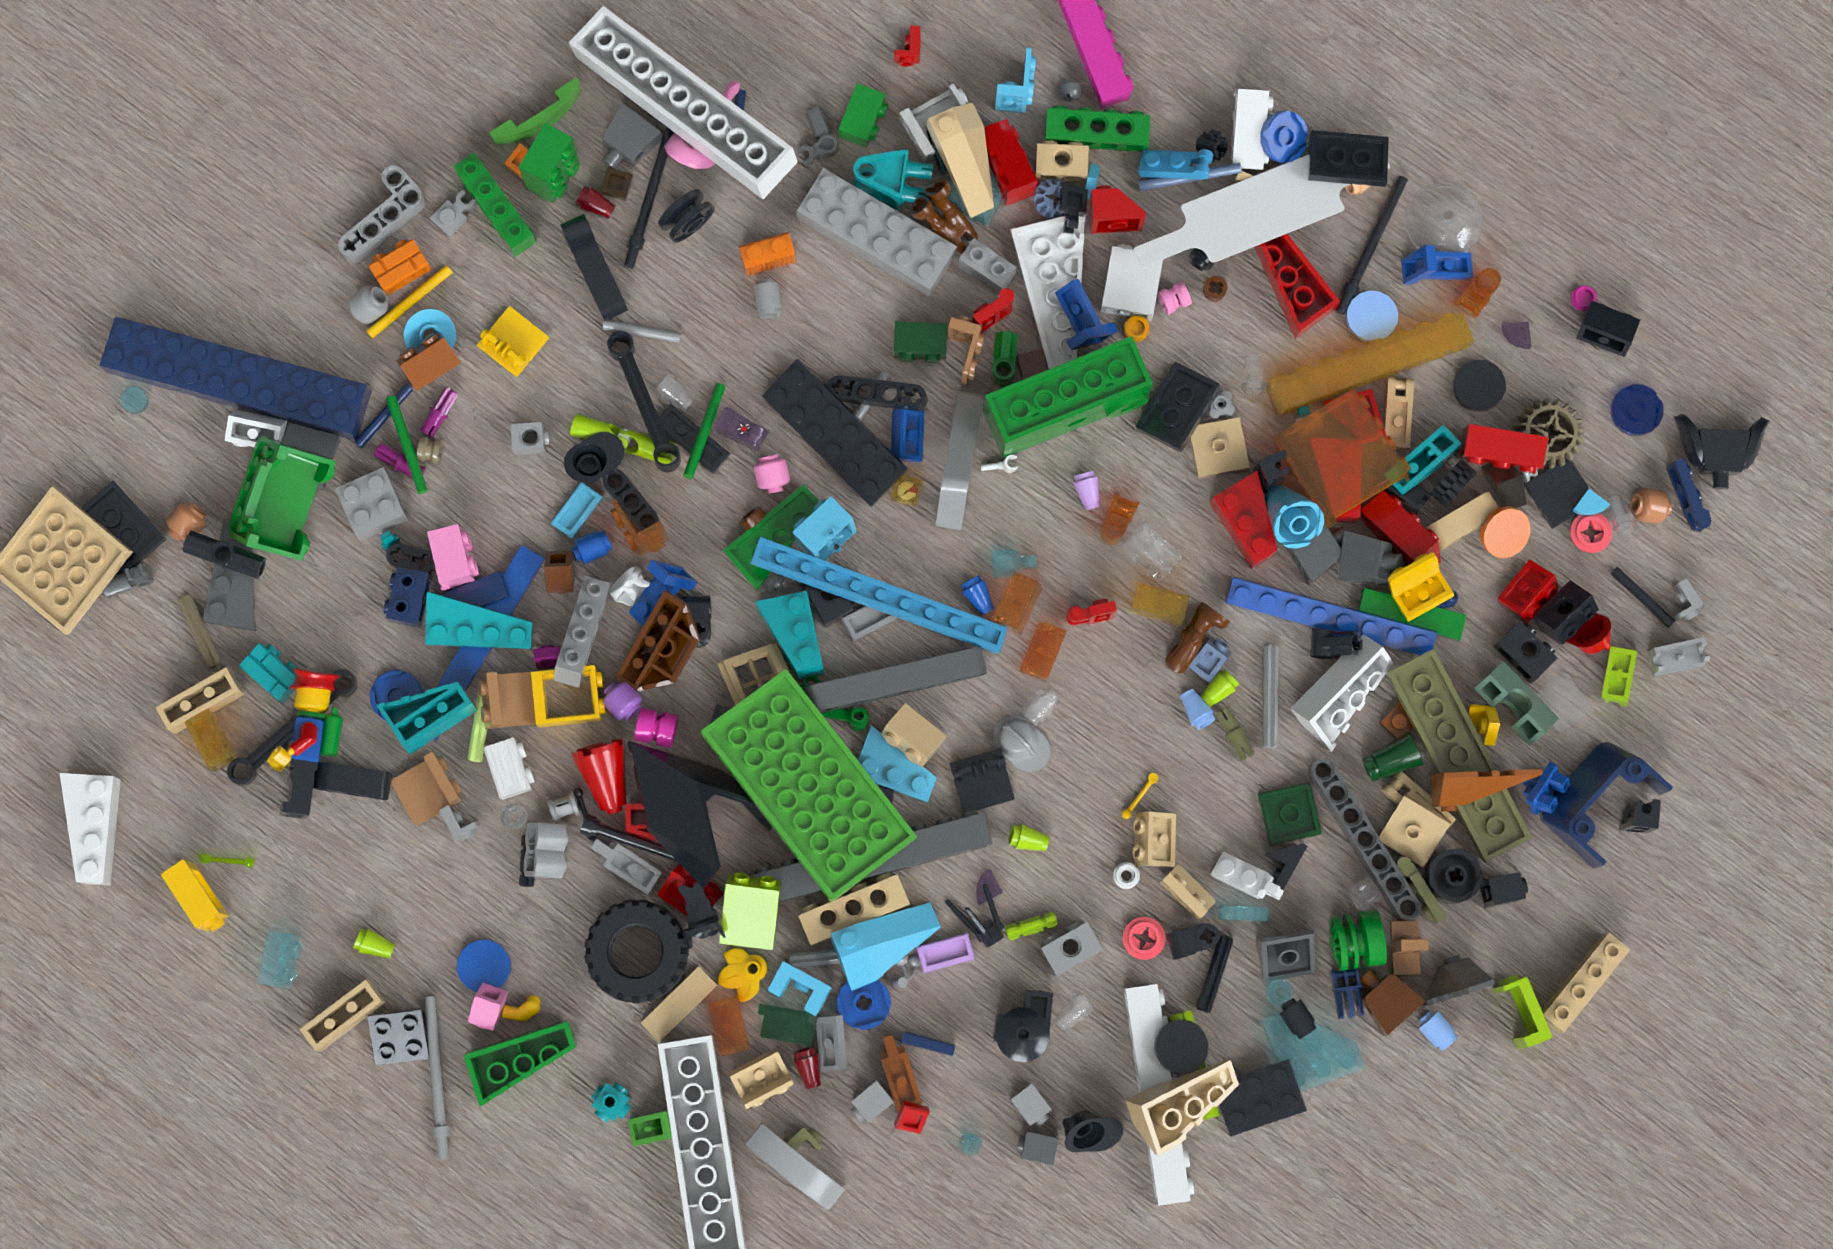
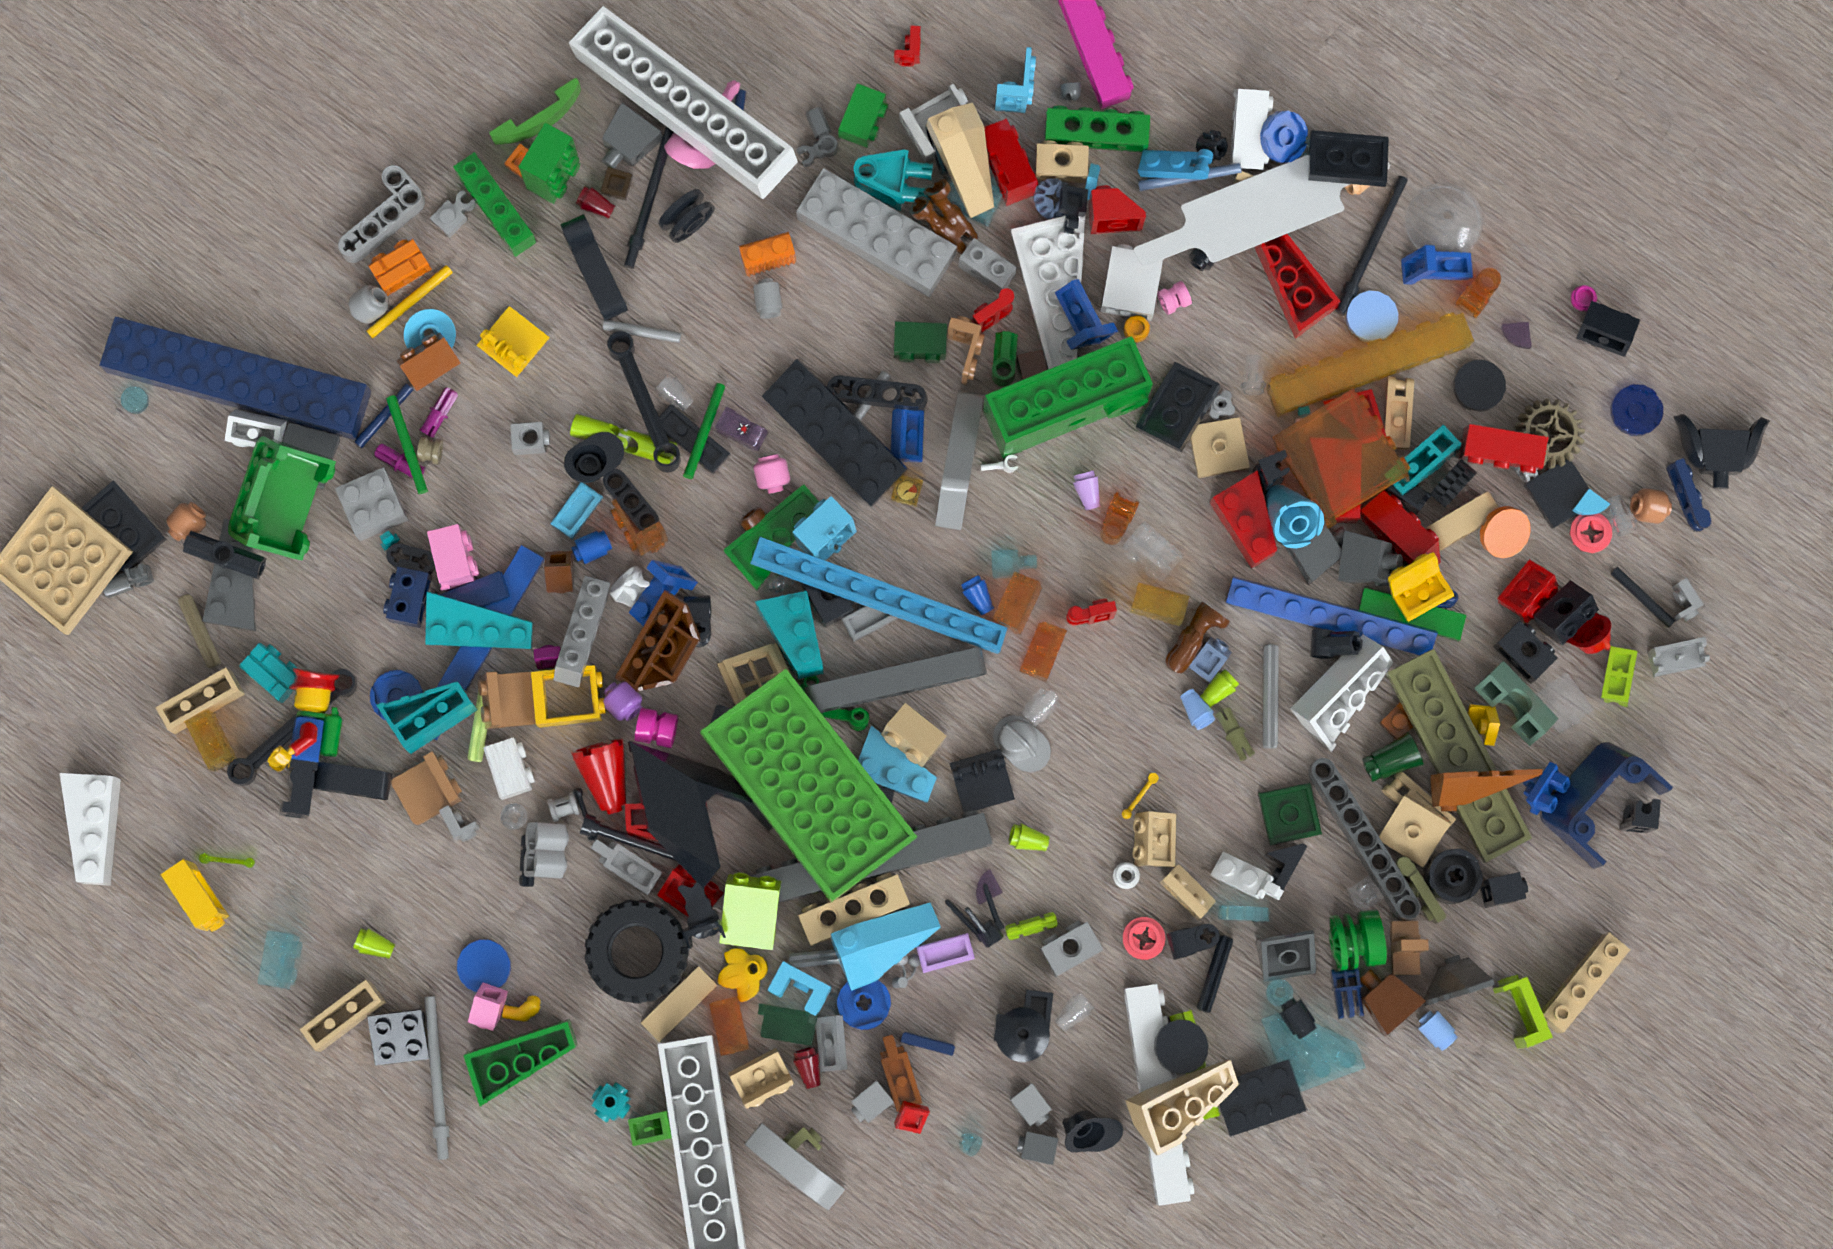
reddish brown bush [1203,276,1228,302] -> none
clear smoke slope [1481,463,1527,509] -> none

